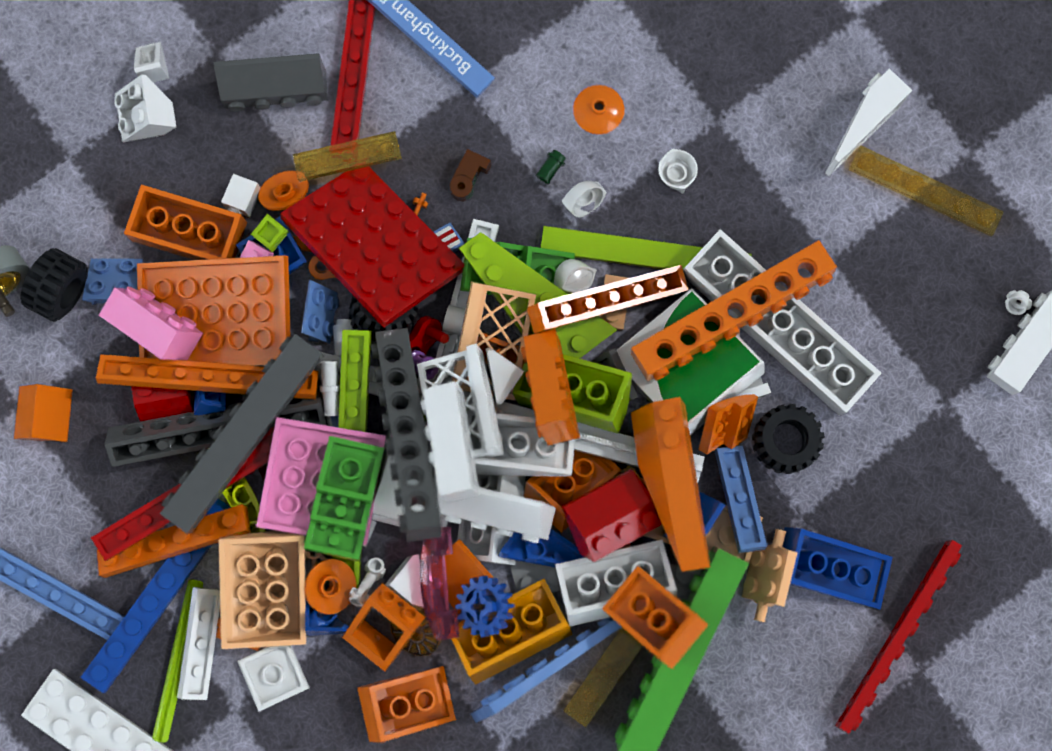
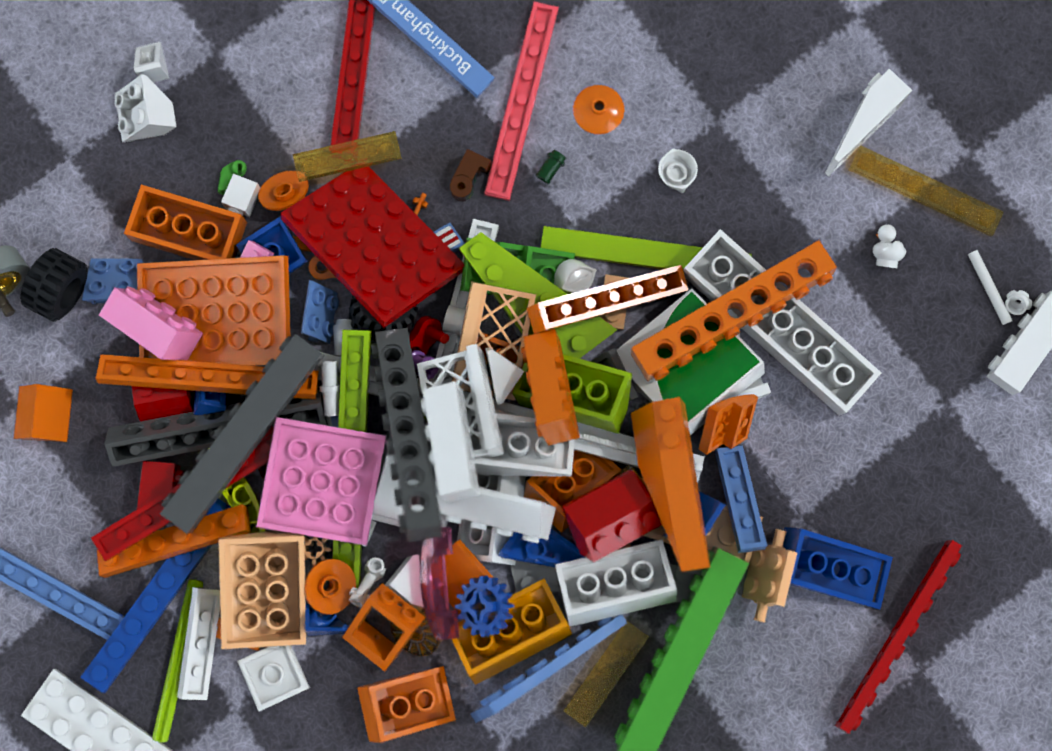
dark grey slope [214,53,328,112] -> none
lime tile [251,214,290,252] -> none
bright green slope [304,436,384,562] -> none
white hat [562,181,606,218] -> none
orange slope [602,566,708,669] -> none
black tyre [752,404,825,474] -> none
none -> red slope [137,461,184,509]
none -> bright green arm [217,160,246,195]
none -> coral tile [484,1,559,201]
none -> white animal [873,224,906,268]
none -> white bar [968,250,1013,325]

